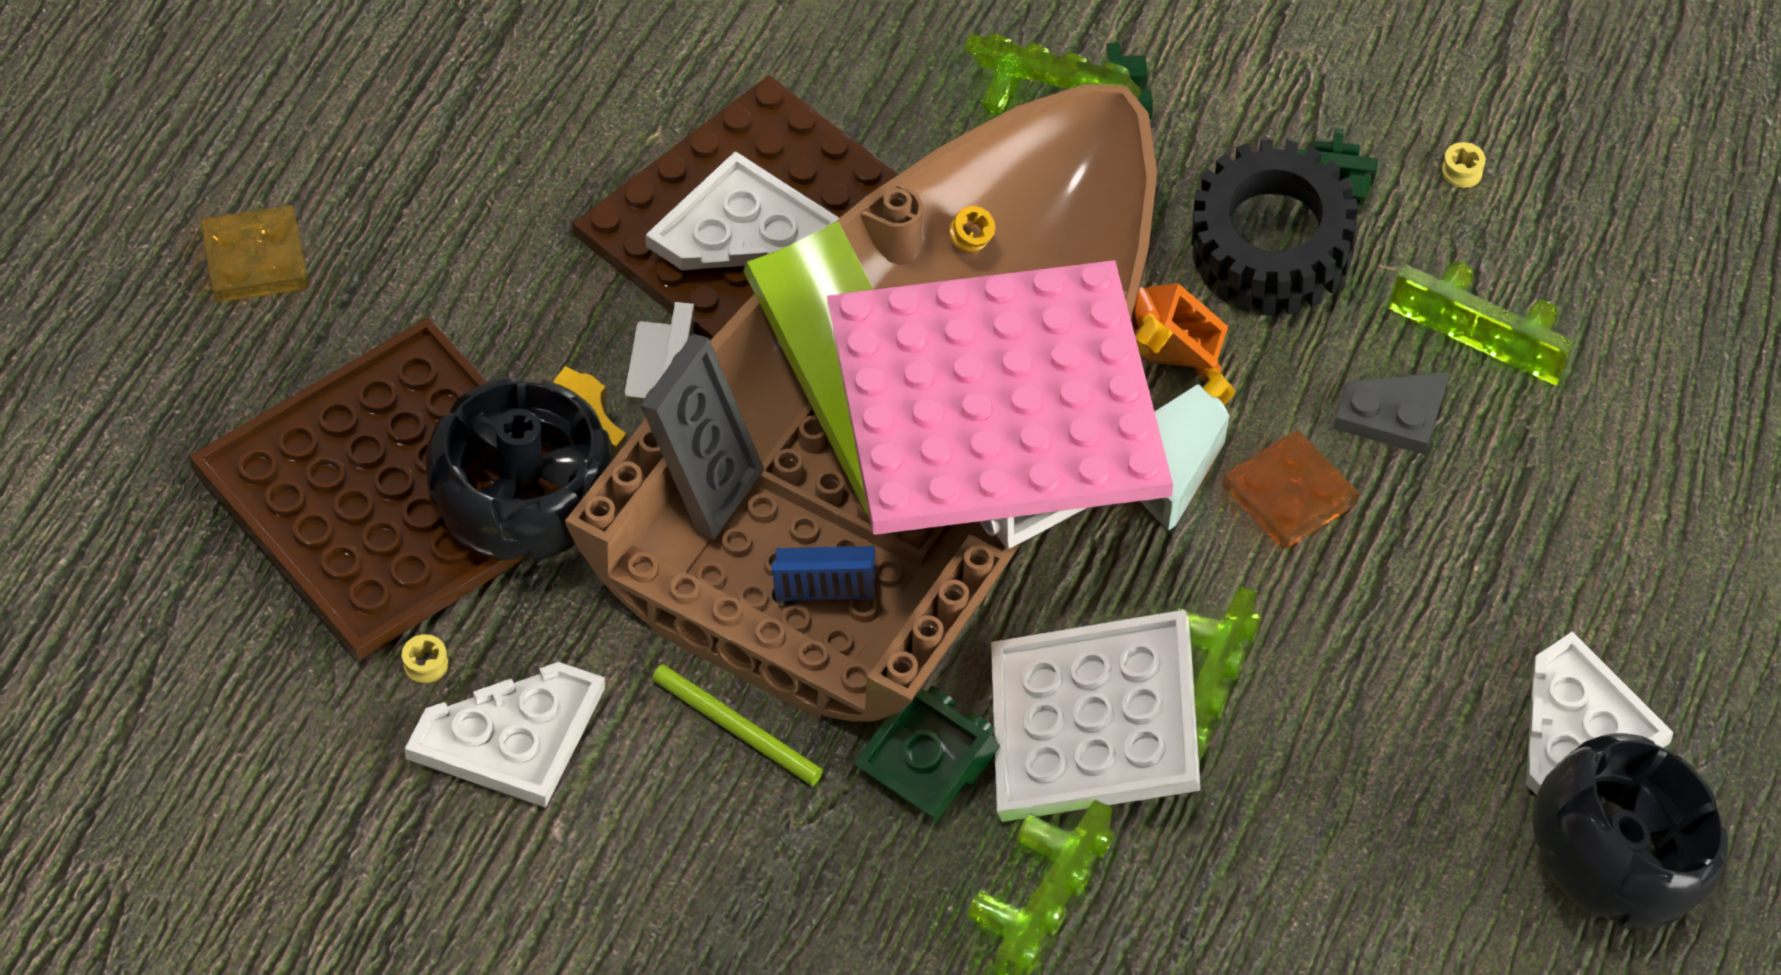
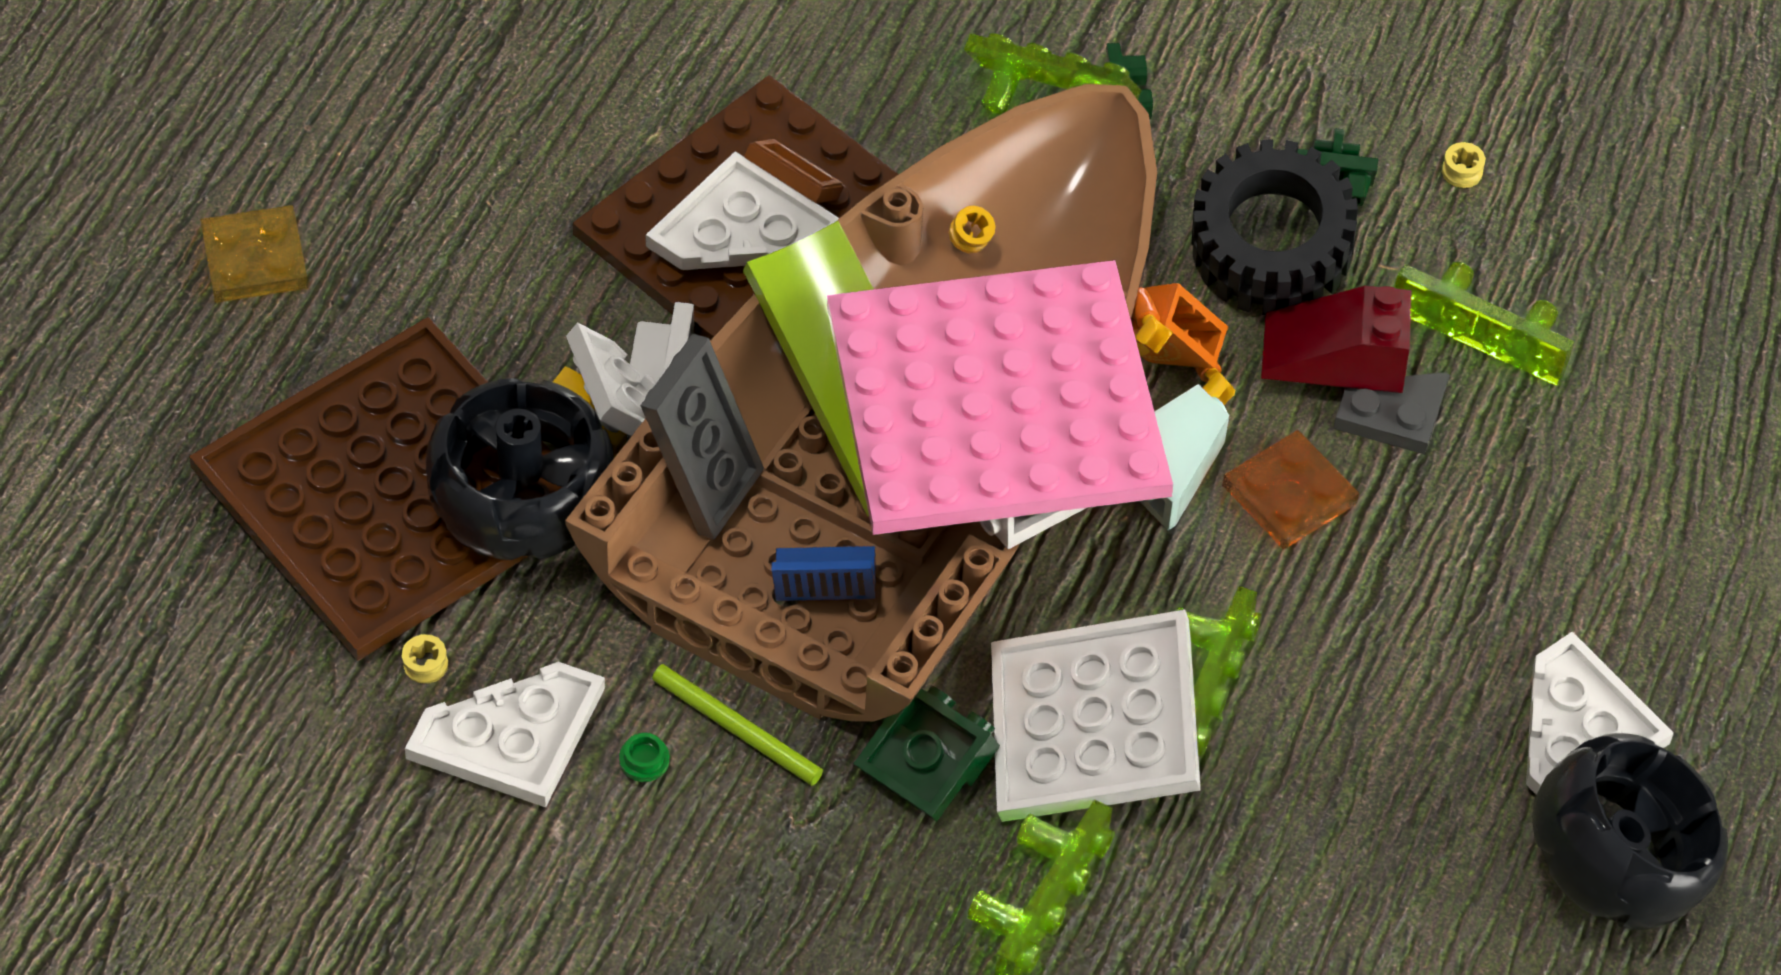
none -> white plate [566,322,656,436]
none -> green plate [619,733,670,782]
none -> dark orange tile [744,139,844,203]
none -> dark red slope [1261,285,1412,393]

